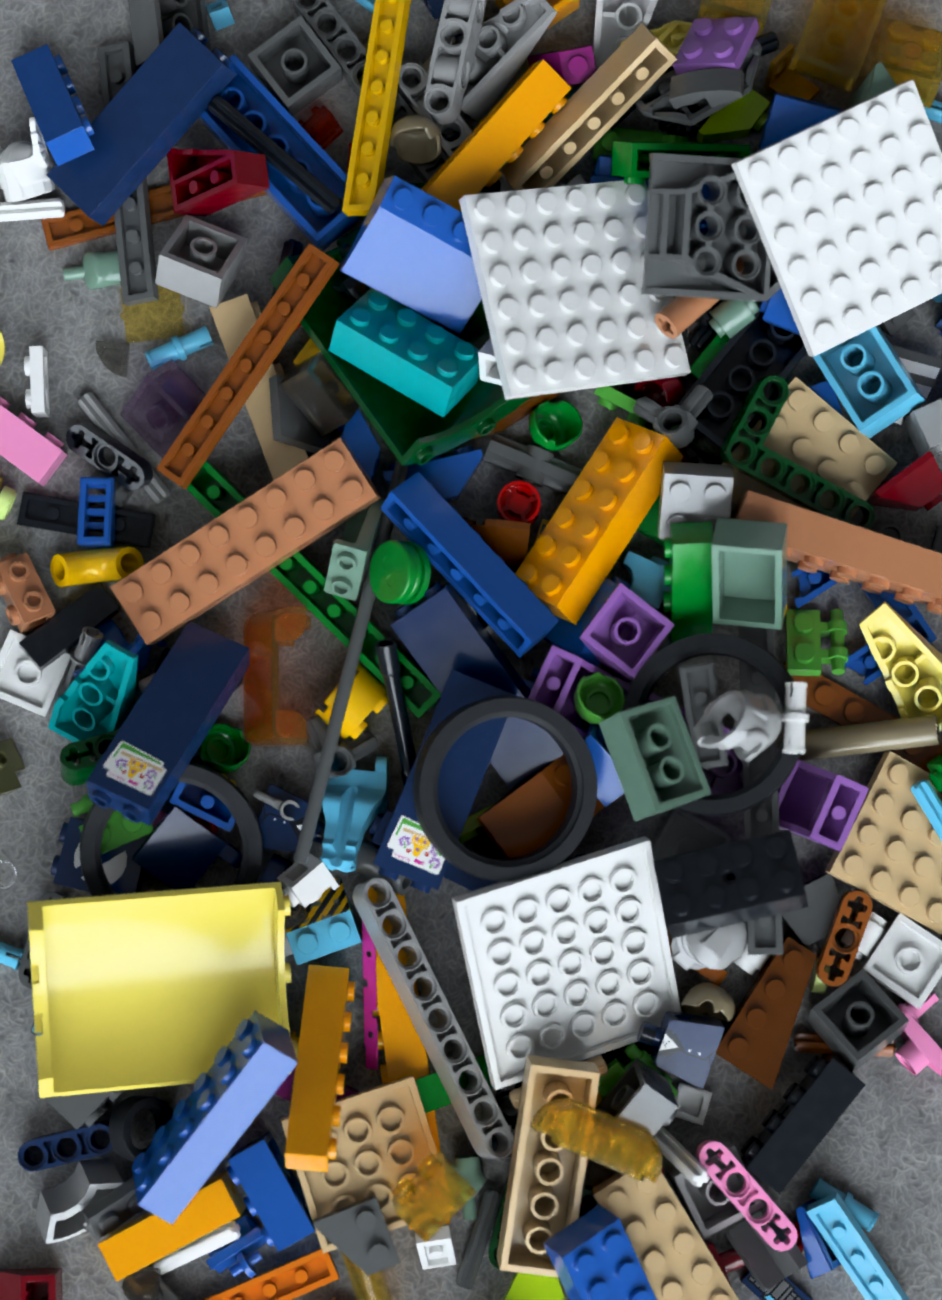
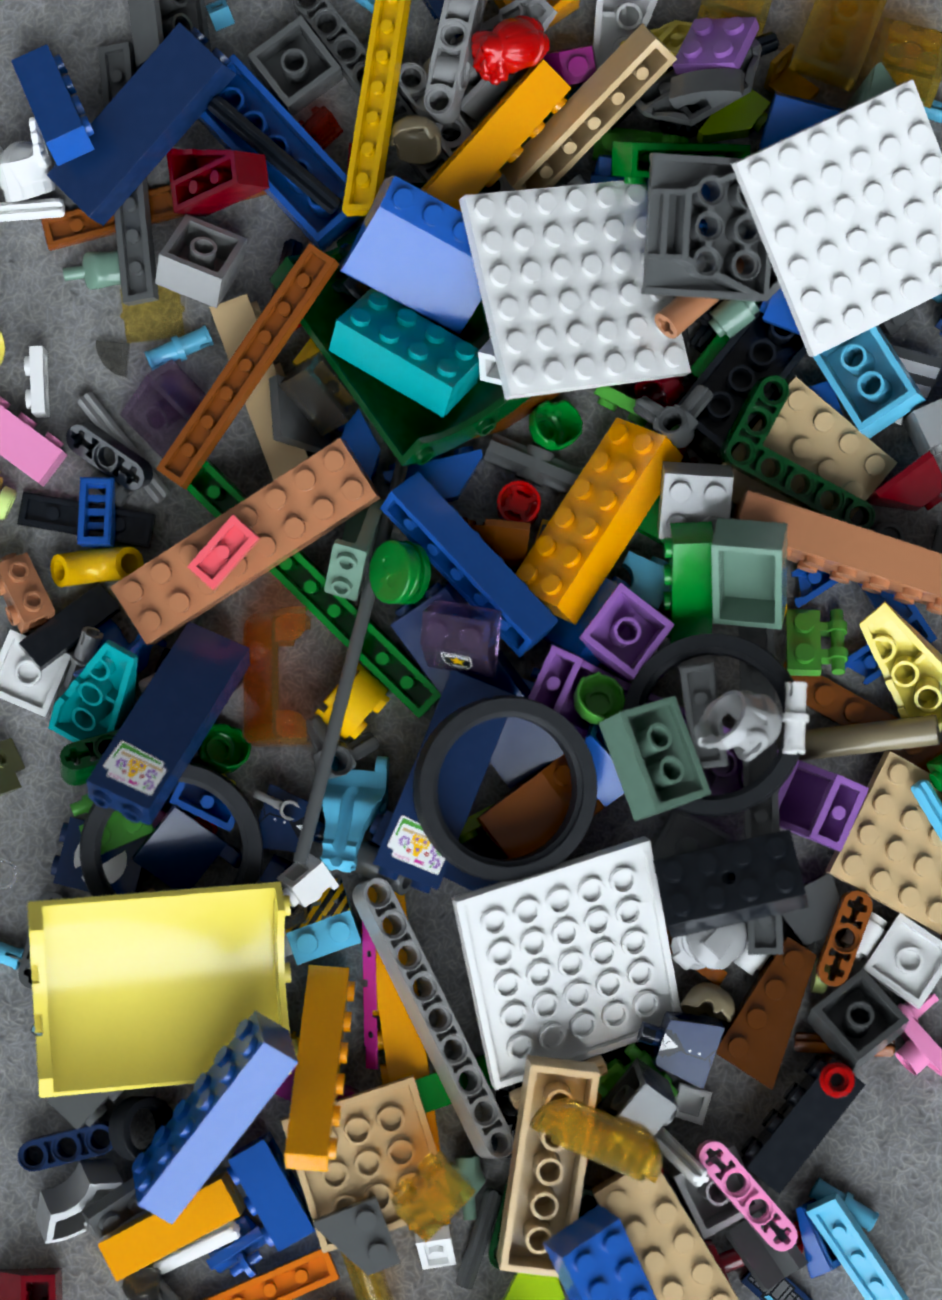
black piece [375,639,417,786] -> none
none -> coral plate [187,515,261,590]
none -> clear purple slope [420,600,502,678]
none -> red hair [471,15,550,86]
none -> red plate [819,1062,855,1098]

